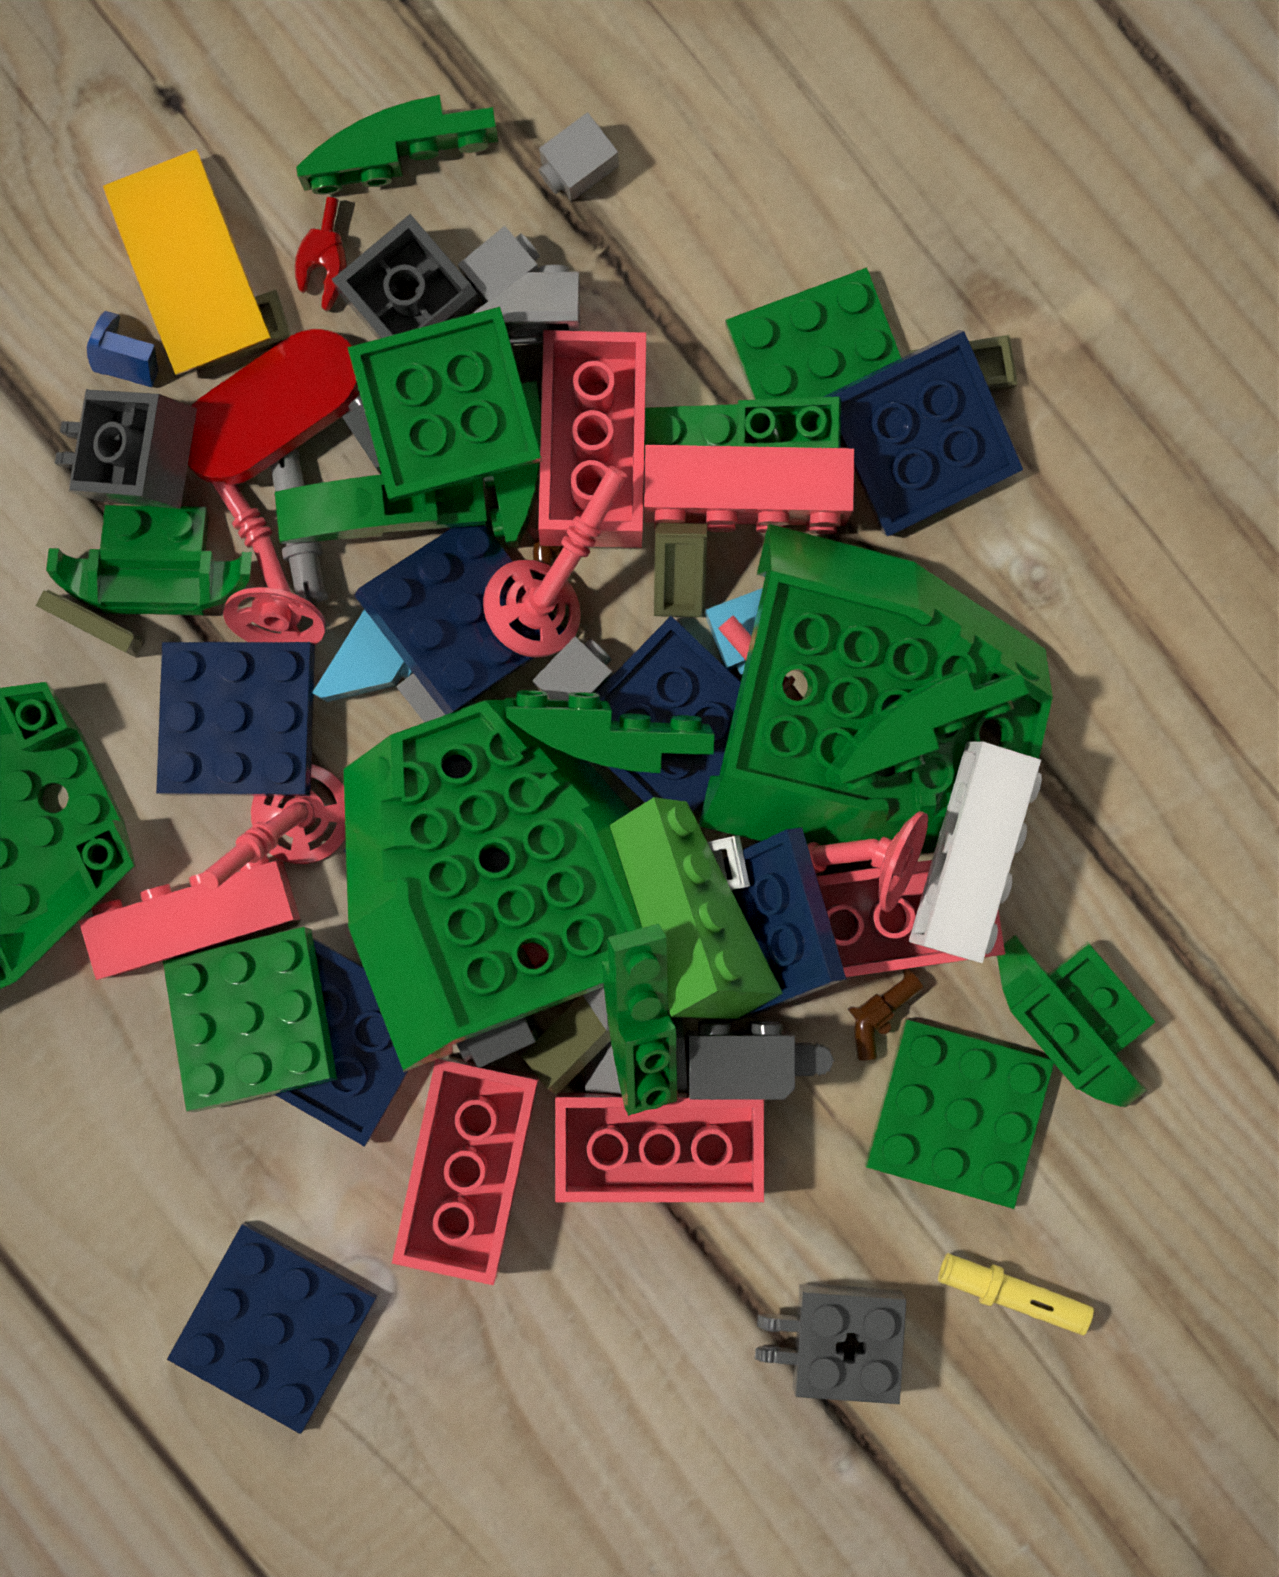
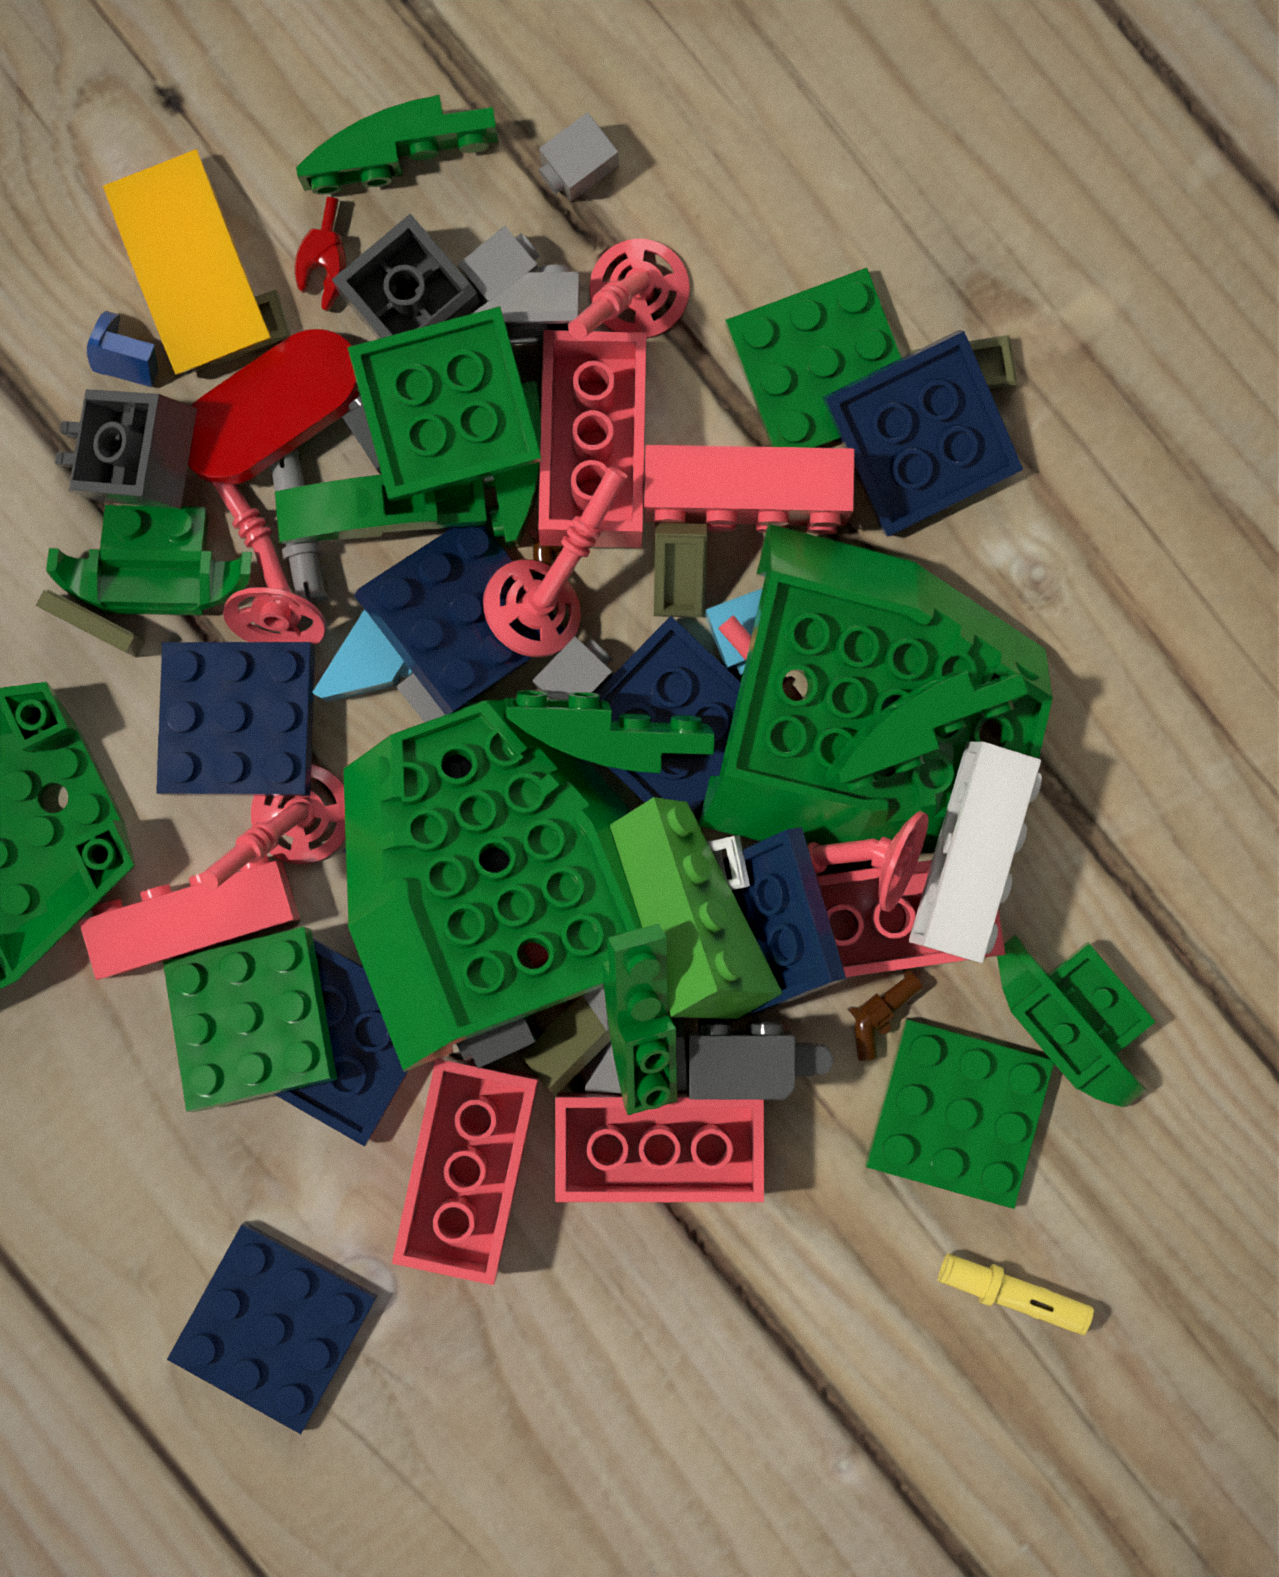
green slope [644,397,841,458] -> none
dark grey hinge [755,1284,906,1404] -> none
none -> coral dish [568,239,690,340]

